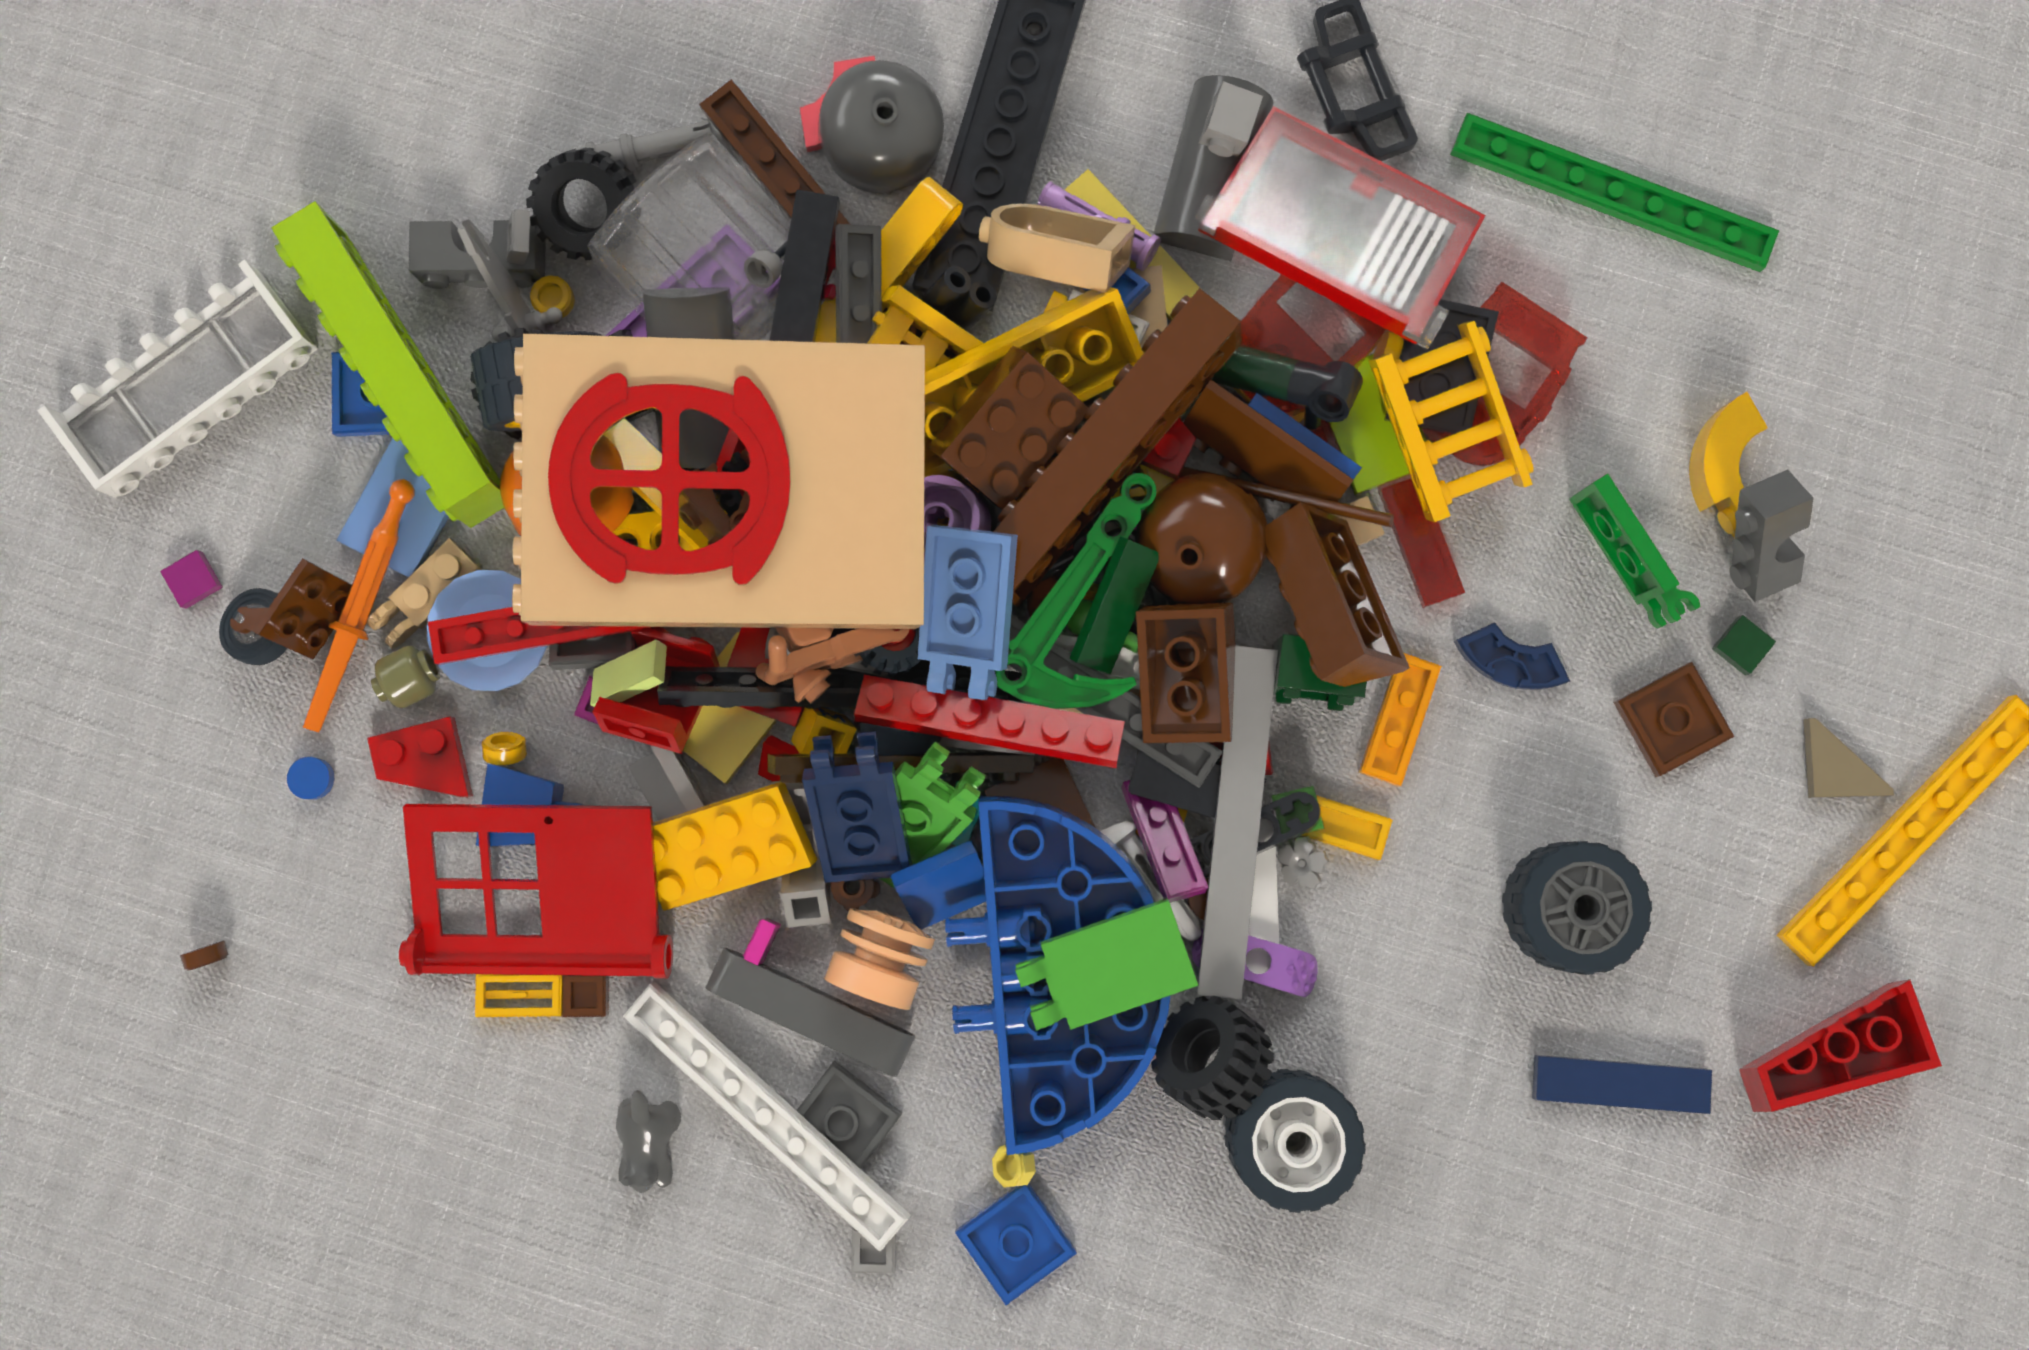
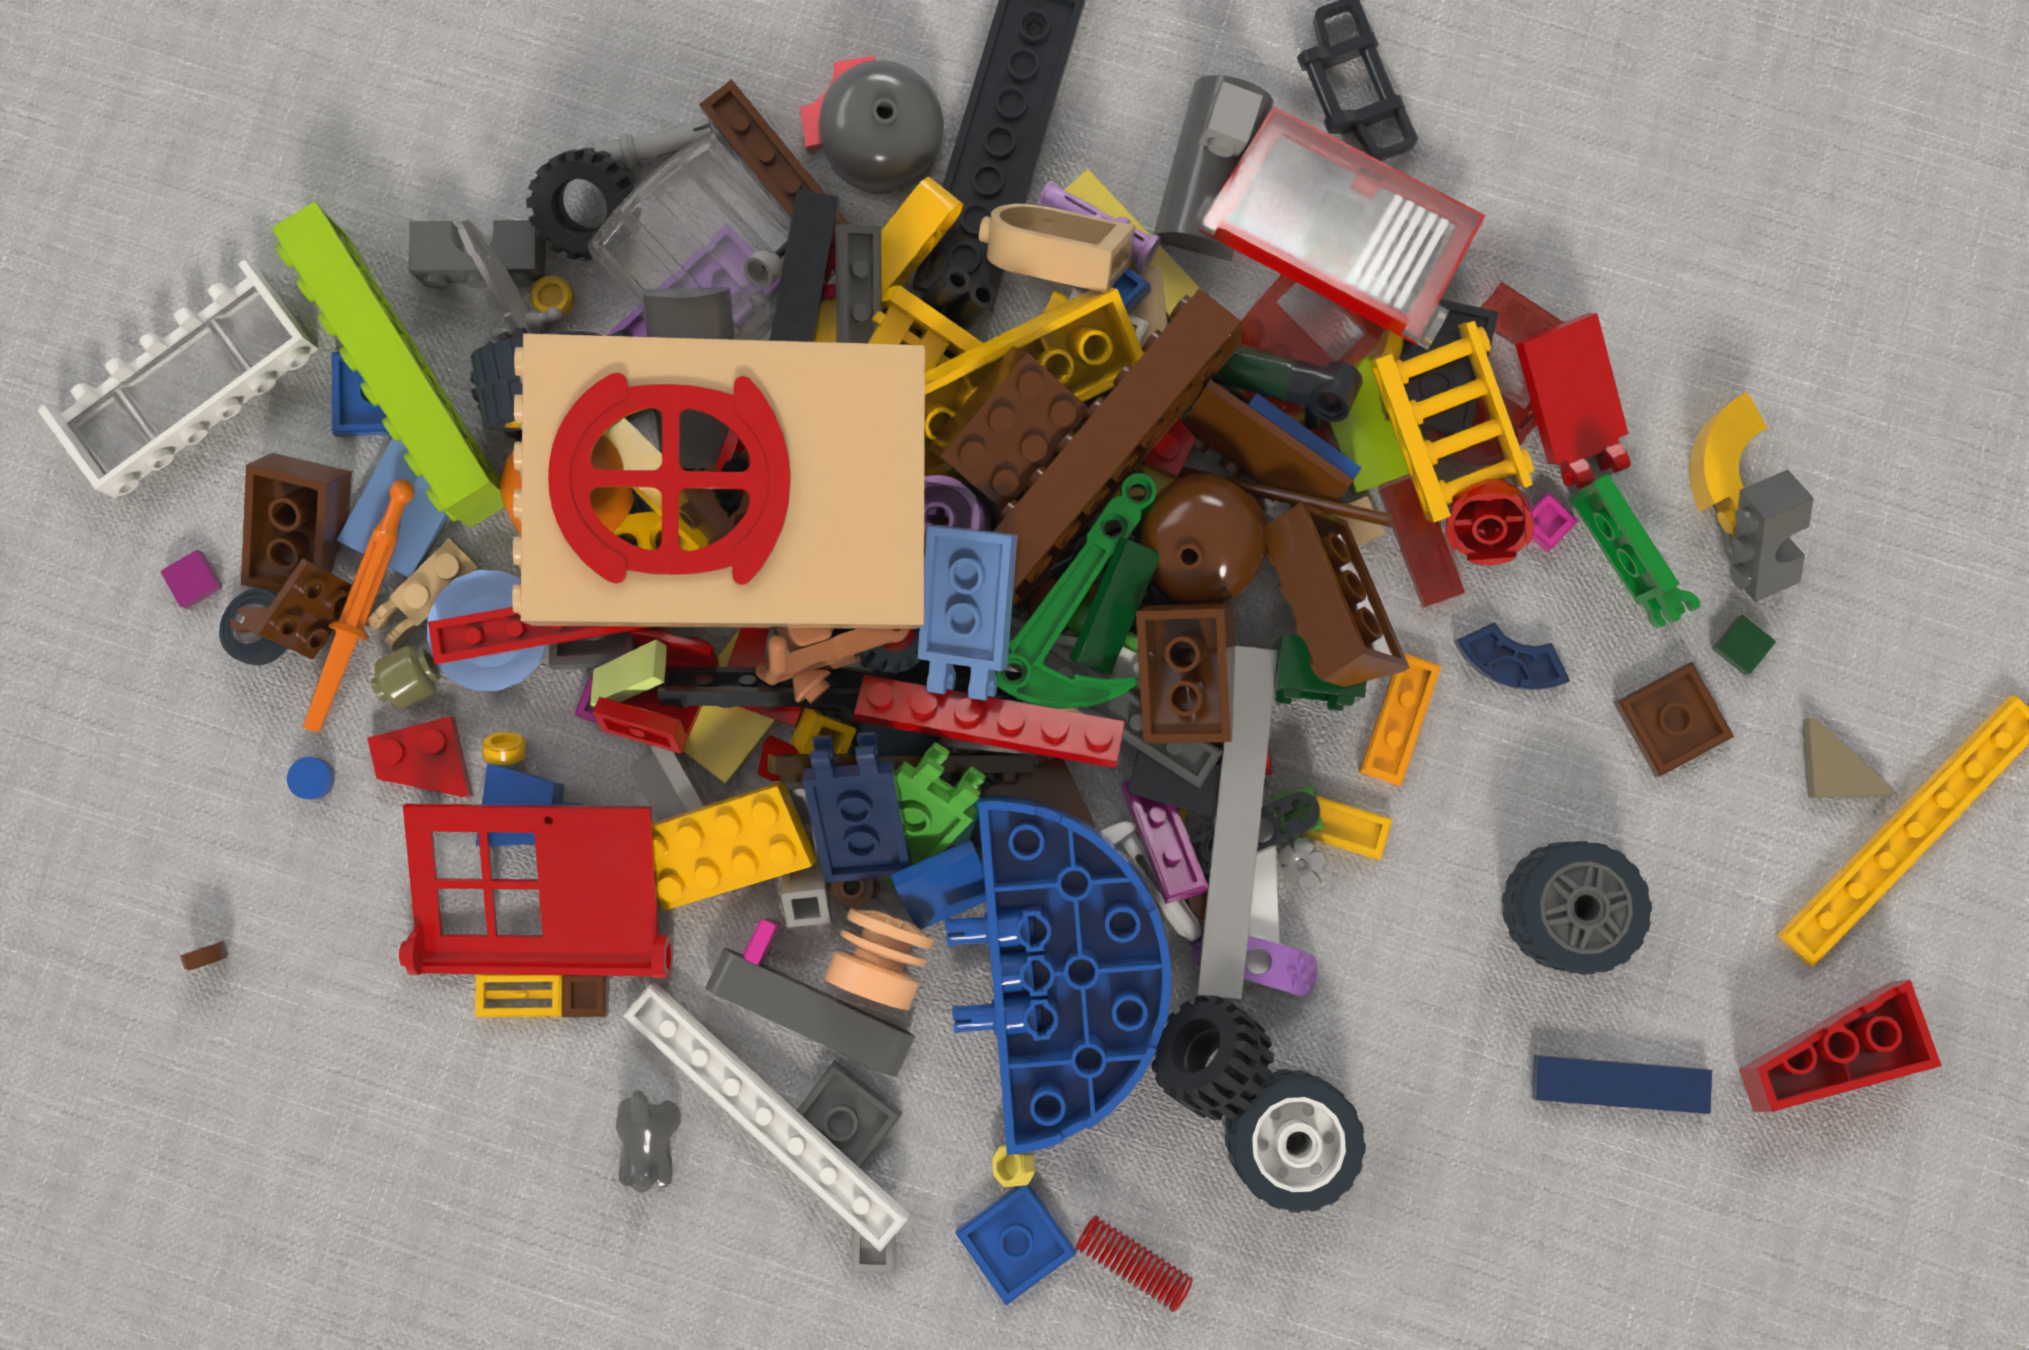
light grey tile [506,209,530,265] -> none
bright green tile [1015,898,1199,1030] -> none
green tile [1450,113,1779,272] -> none
none -> reddish brown slope [241,453,352,593]
none -> red piece [1076,1215,1193,1312]
none -> red cylinder [1446,479,1534,566]
none -> red tile [1515,313,1631,489]
none -> dark pink tile [1531,492,1579,553]

